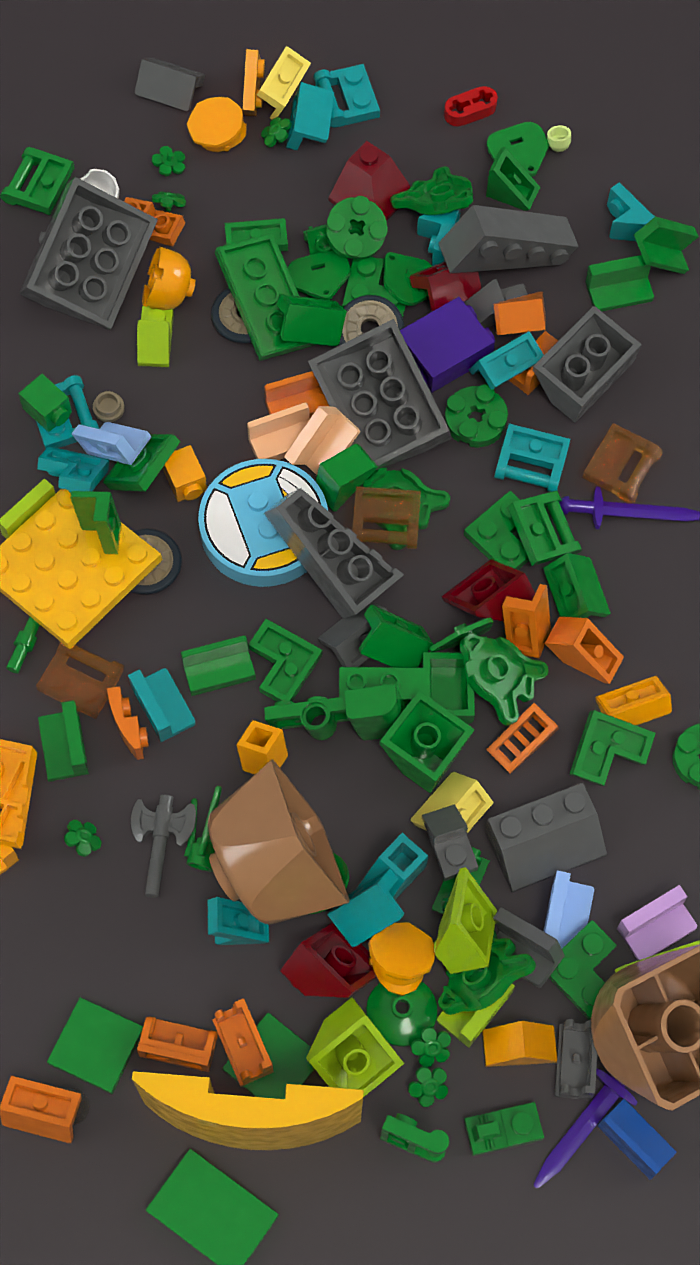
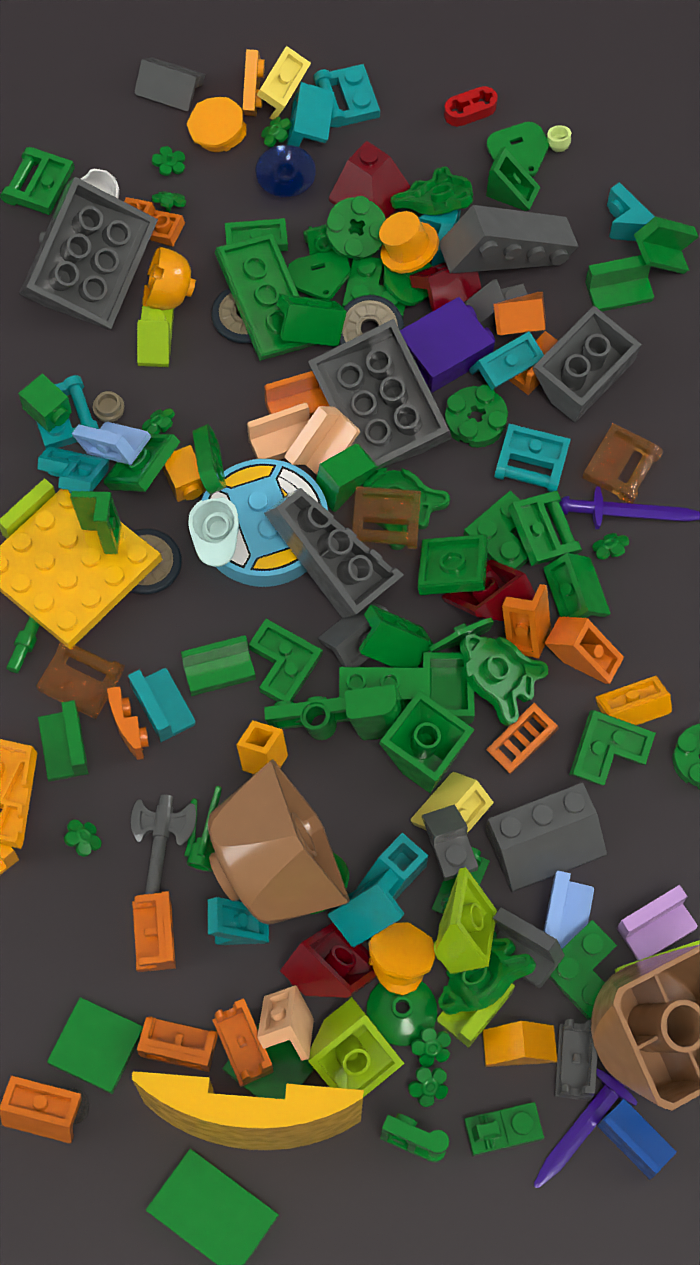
none -> orange hinge [132,891,176,972]
none -> green plant [142,408,175,434]
none -> light aqua piece [188,497,239,567]
none -> green beam [193,424,226,495]
none -> clear blue dish [256,145,316,197]
none -> light nougat panel [257,985,314,1061]
none -> light orange piece [379,211,440,274]
none -> green tile [418,534,488,595]
none -> green plant [592,533,630,560]

